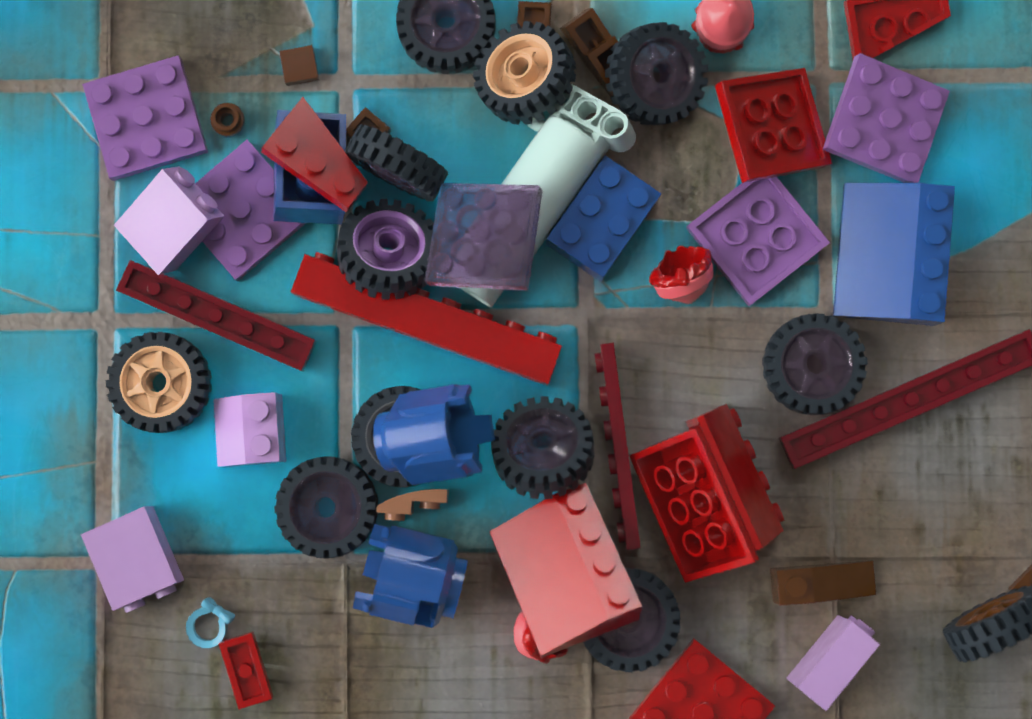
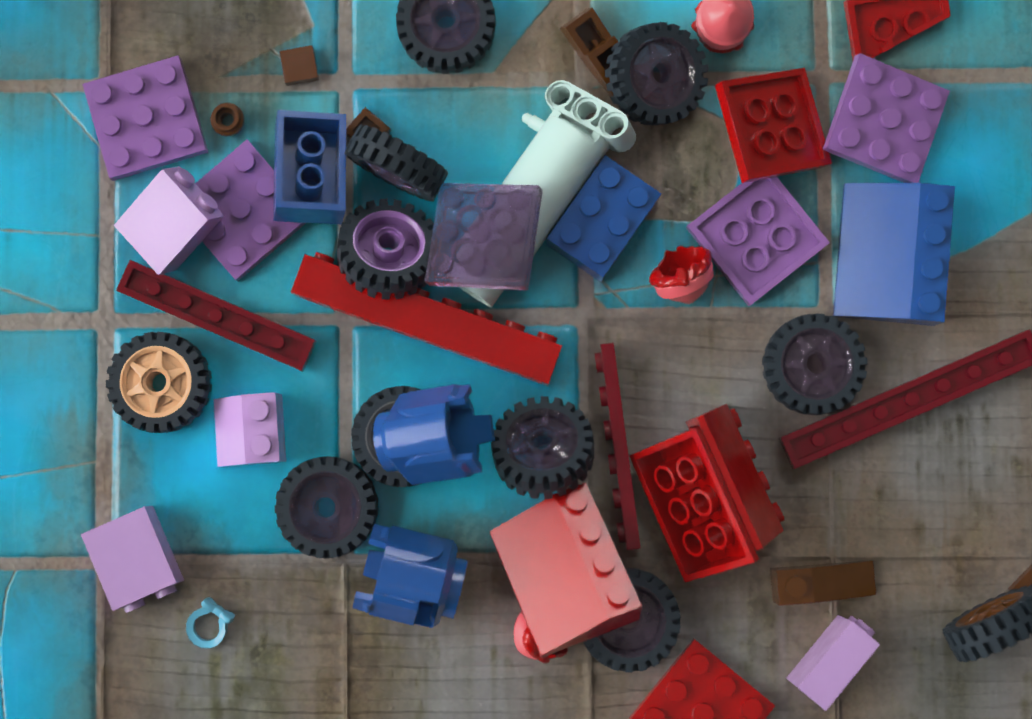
red plate [218,631,274,710] -> none
red wing [261,97,368,213] -> none
nougat slope [376,489,449,521] -> none
wheel [473,21,576,125] -> none
reddish brown tile [517,1,552,28] -> none

